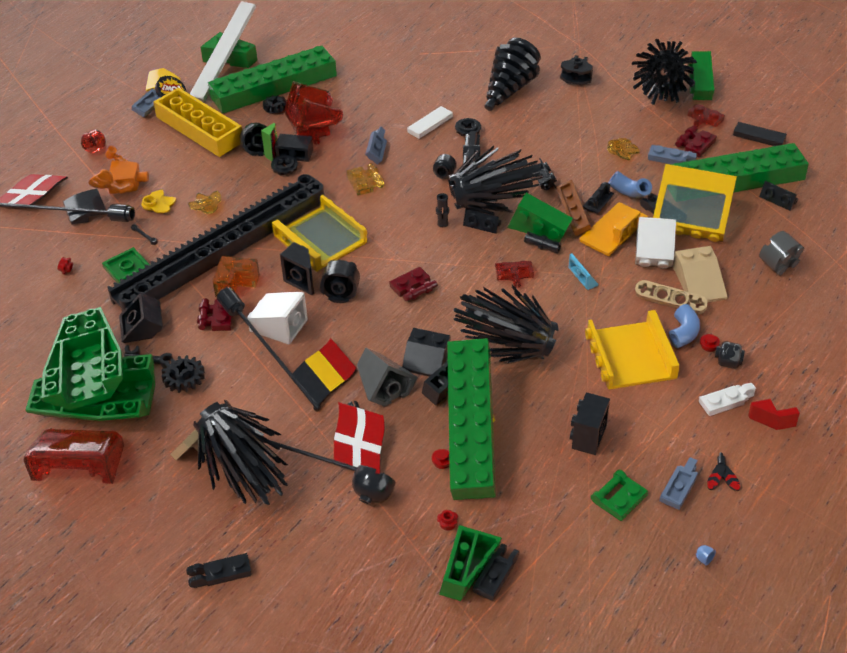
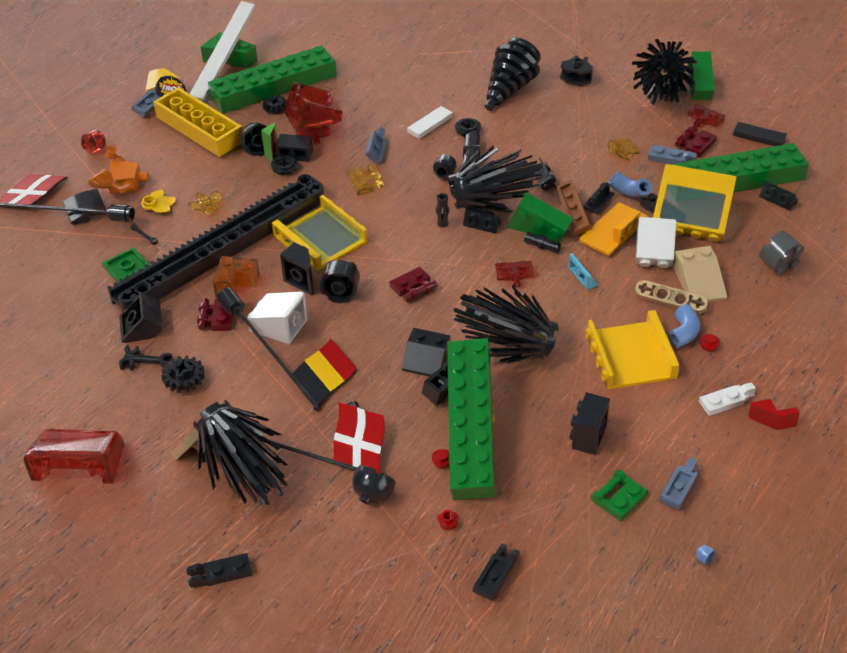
green wedge [25,354,156,421] -> none
green wedge [42,307,123,410] -> none
red plate [57,257,73,274] -> none
dark grey slope [357,348,418,406] -> none
green wedge [439,525,502,601] -> none
piece [707,452,740,491] -> none
black head [715,341,745,369] -> none

